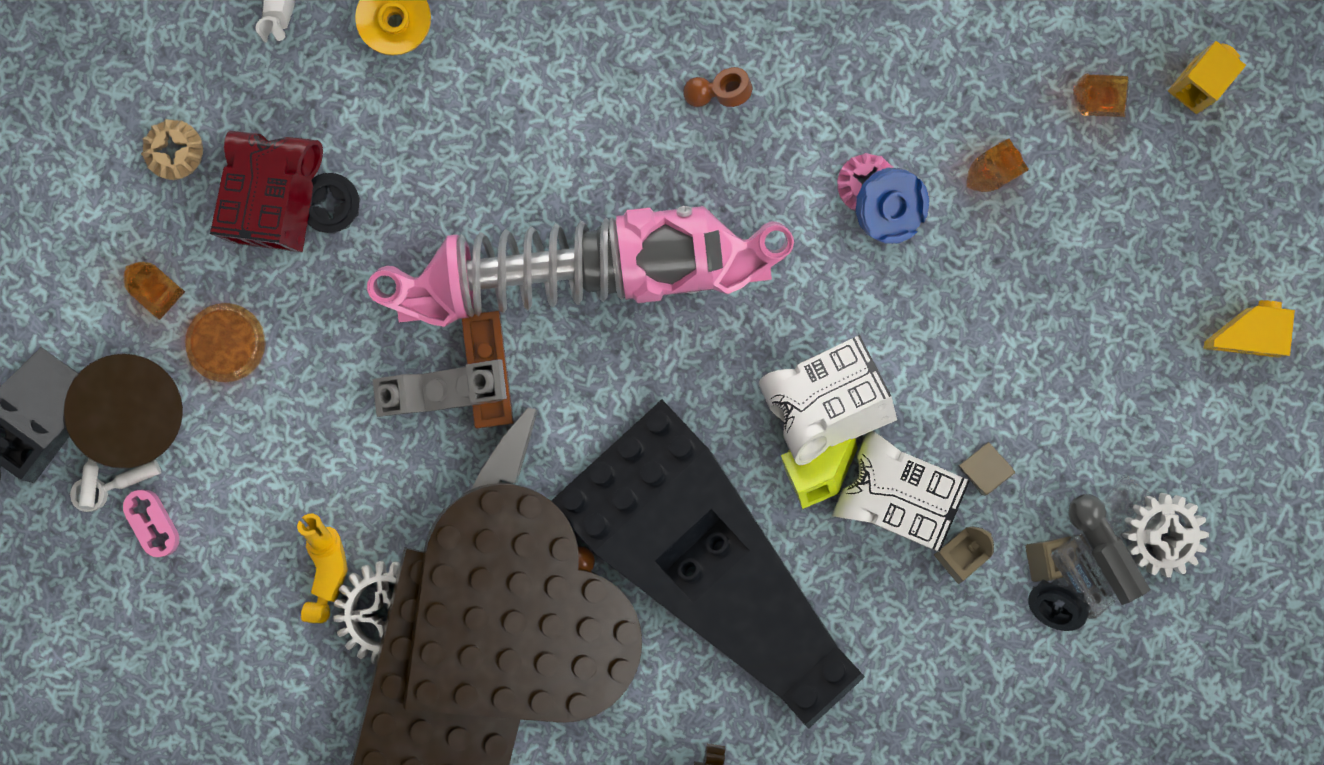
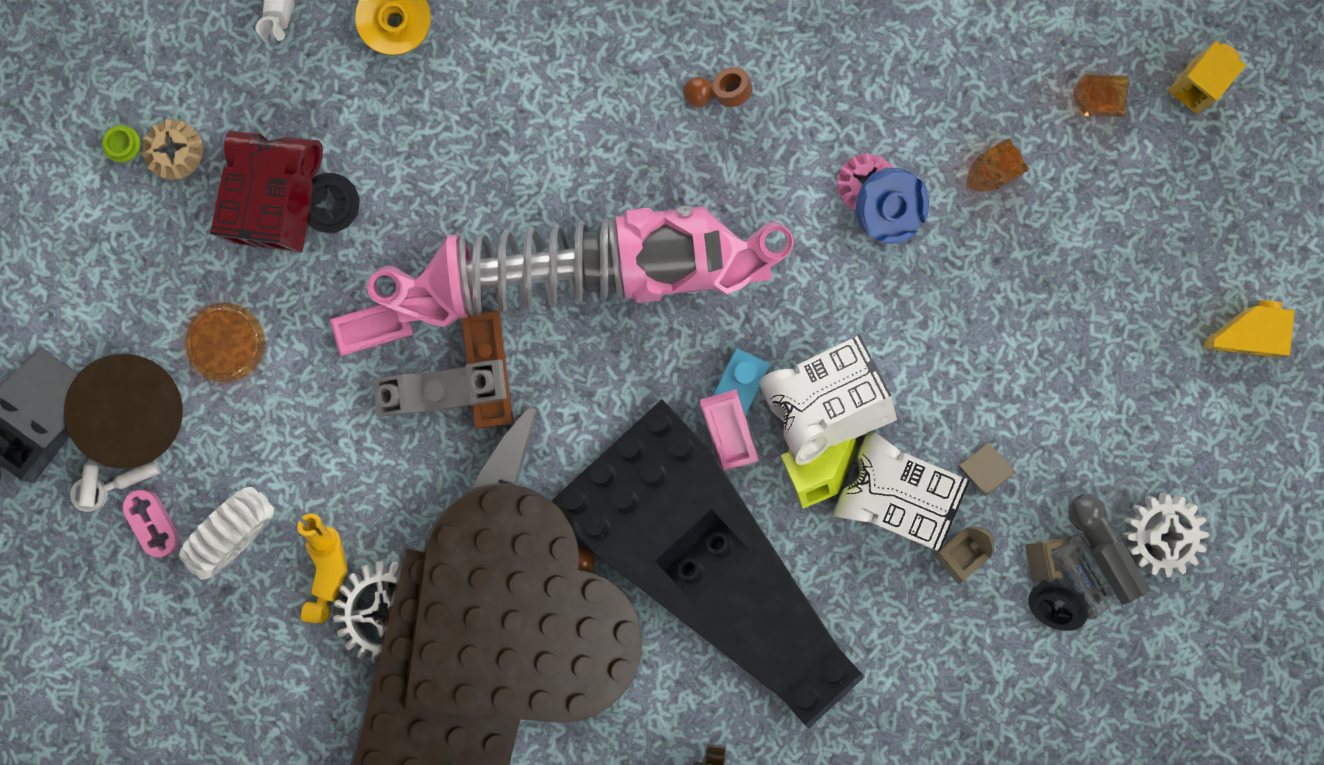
clear orange plate [123,262,185,320] -> none
none -> lime plate [102,125,141,163]
none -> white gear [179,487,274,580]
none -> bright pink tile [330,305,414,356]
none -> bright pink tile [700,389,759,471]
none -> medium azure plate [703,348,770,416]

